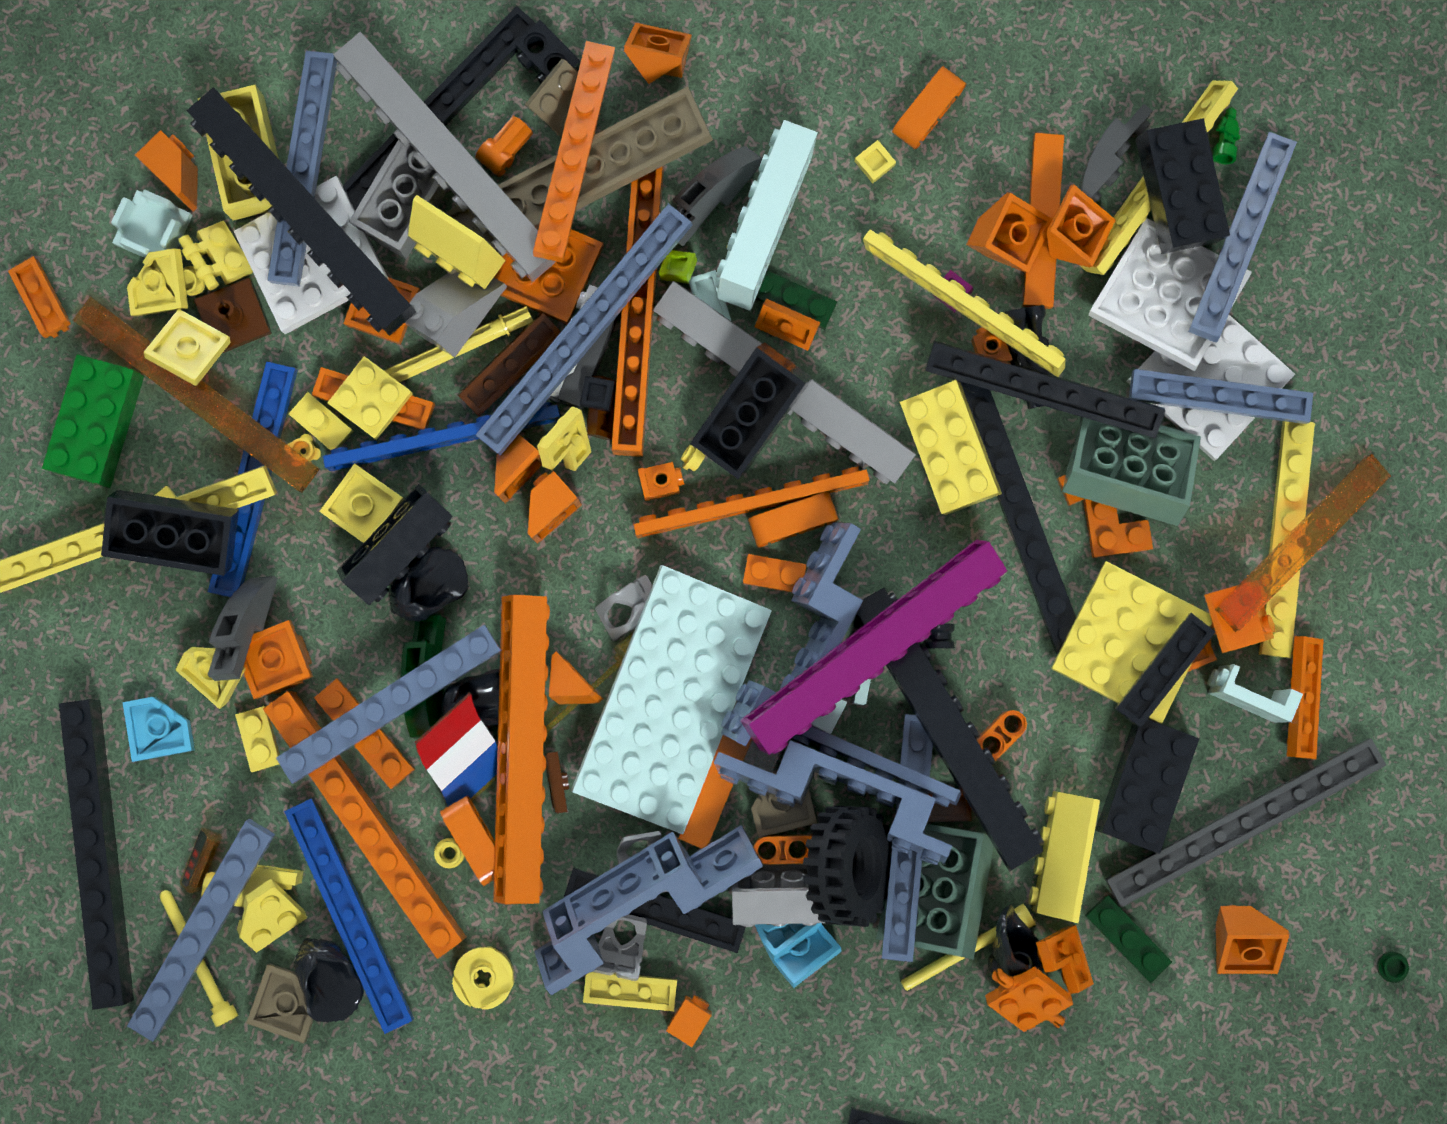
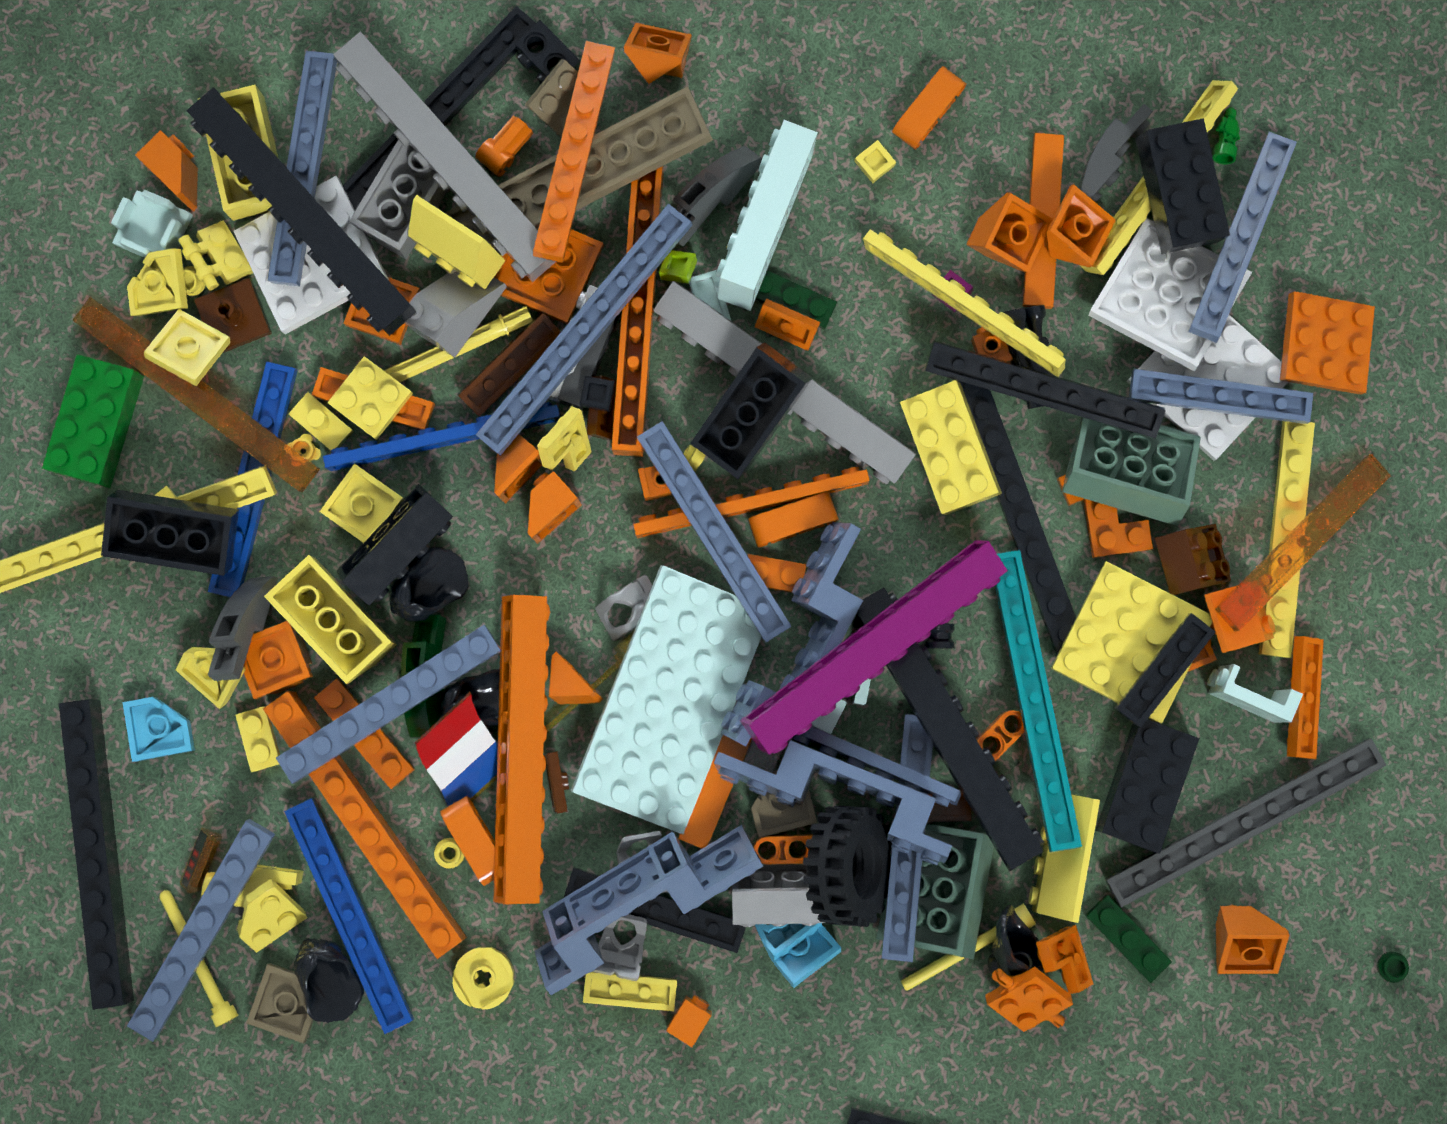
orange hinge [8,256,71,339] -> none
none -> light yellow slope [264,555,397,684]
none -> sand blue plate [637,421,791,643]
none -> teal plate [995,550,1082,853]
none -> reddish brown slope [1155,524,1231,595]
none -> orange plate [1280,291,1375,394]

